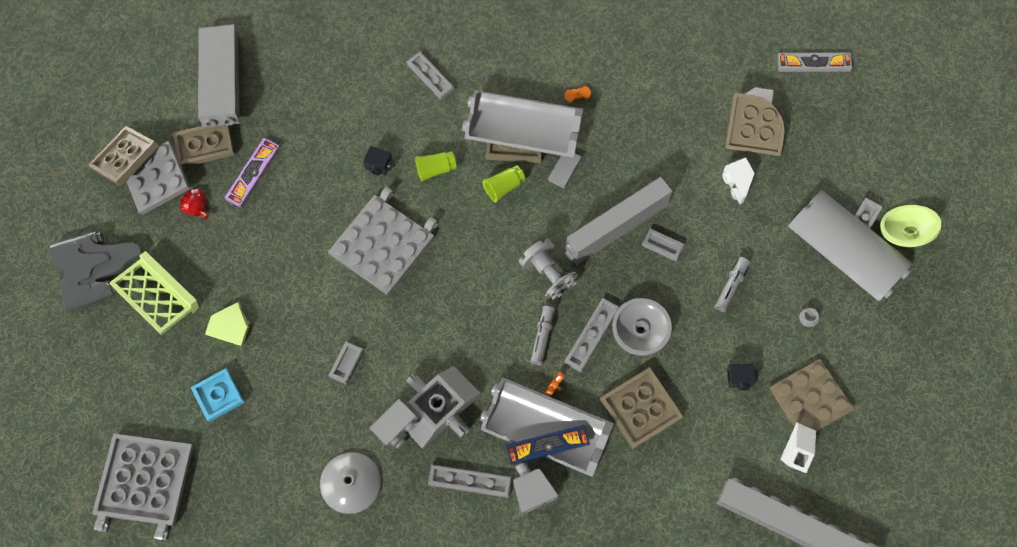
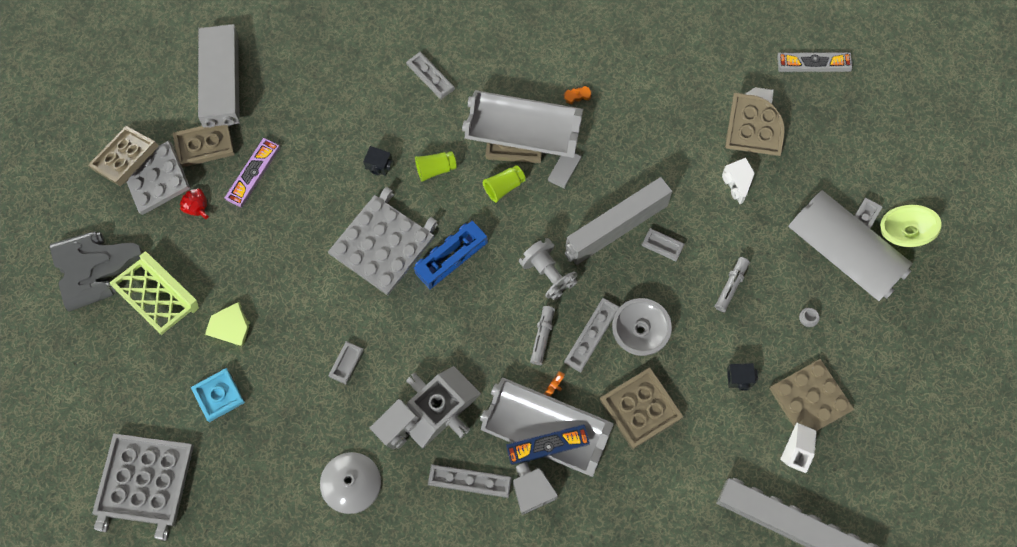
none -> blue brick [414,221,488,290]

